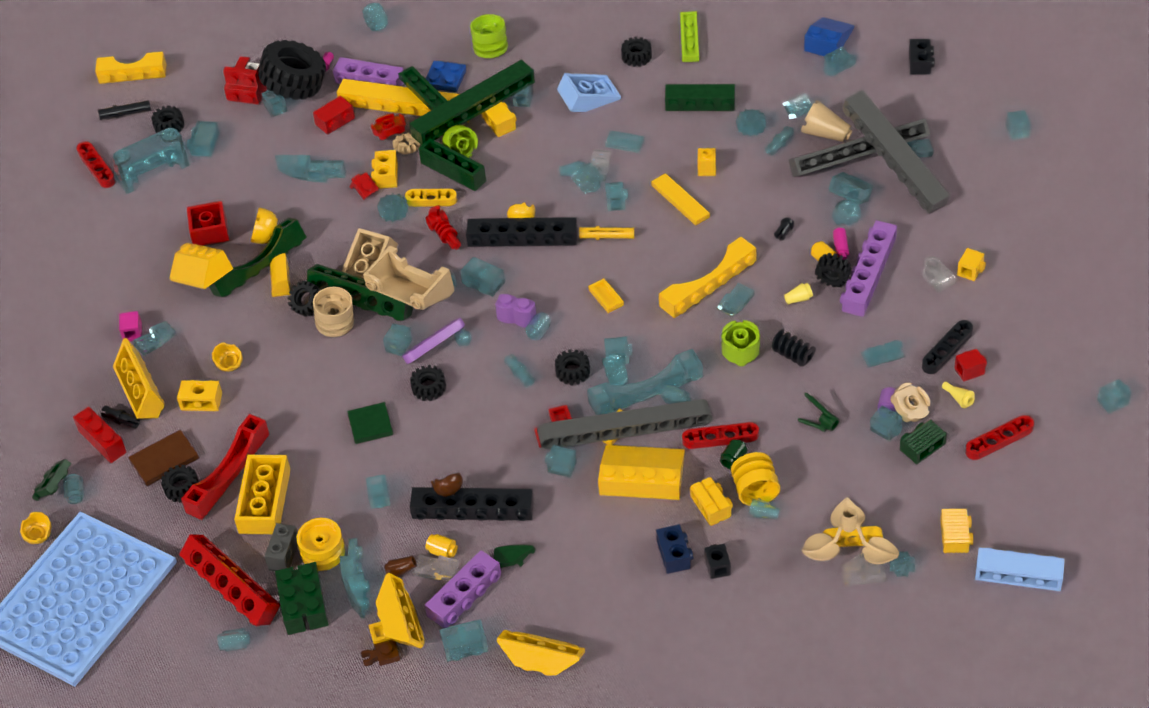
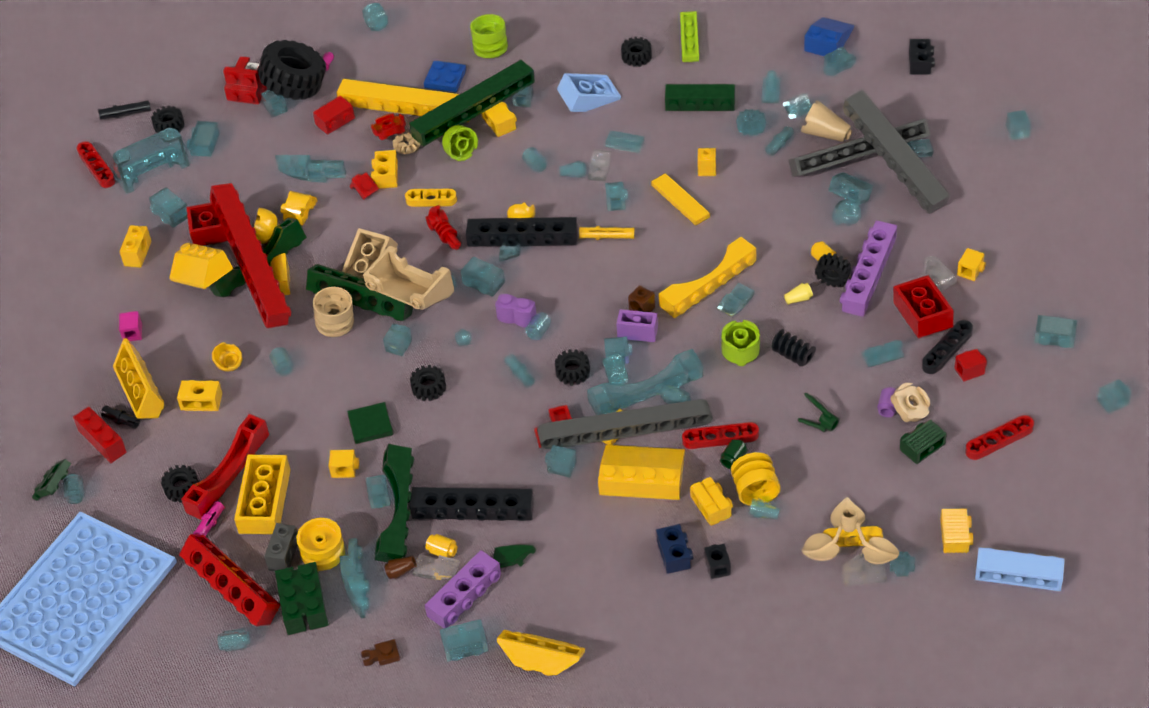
yellow hair [20,512,52,544] -> none
yellow arch [95,51,167,84] -> none
reddish brown tile [128,430,199,486] -> none
clear light blue slope [134,321,176,356] -> none
black tyre [288,281,322,317] -> none
medium lavender brick [333,57,404,86] -> none
yellow plate [368,621,392,644] -> none
yellow wedge [375,573,425,649] -> none
clear light blue gear [377,193,409,222] -> none
dark green plate [398,66,447,110] -> none
medium lavender beam [402,317,465,364] -> none
dark green brick [418,138,486,191] -> none
reddish brown hair [431,472,463,497] -> none
clear light blue brick [571,163,604,194] -> none
yellow tile [588,278,624,313] -> none
black pin [774,217,794,241] -> none
dark pink cylinder [833,228,849,260] -> none
clear light blue brick [870,406,903,441] -> none
light yellow cone [942,381,975,408] -> none
none -> yellow brick [119,225,152,268]
none -> clear light blue brick [149,187,188,228]
none -> dark pink pin [193,501,225,536]
none -> red brick [210,183,291,329]
none -> clear light blue brick [269,347,293,376]
none -> yellow cylinder [280,191,318,226]
none -> yellow brick [329,450,359,478]
none -> dark green arch [374,444,414,563]
none -> clear light blue slope [499,243,521,262]
none -> clear light blue brick [522,147,547,172]
none -> medium lavender brick [616,309,658,342]
none -> reddish brown brick [628,285,655,312]
none -> clear light blue hinge [762,70,780,103]
none -> red brick [893,275,954,338]
none -> clear light blue brick [1034,315,1077,348]

